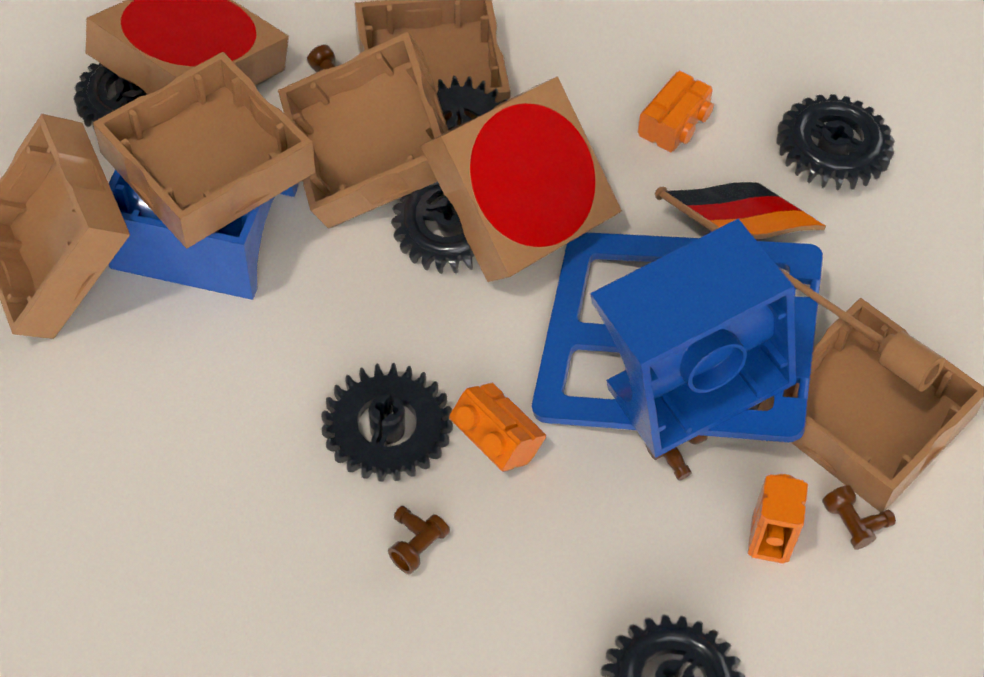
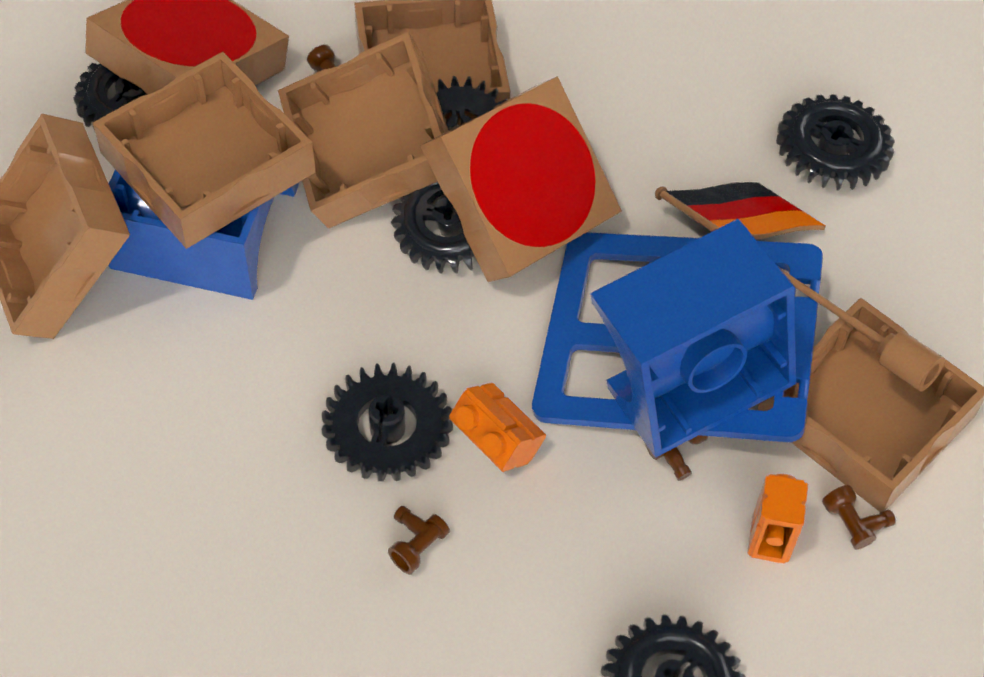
orange brick [638,70,714,153] -> none

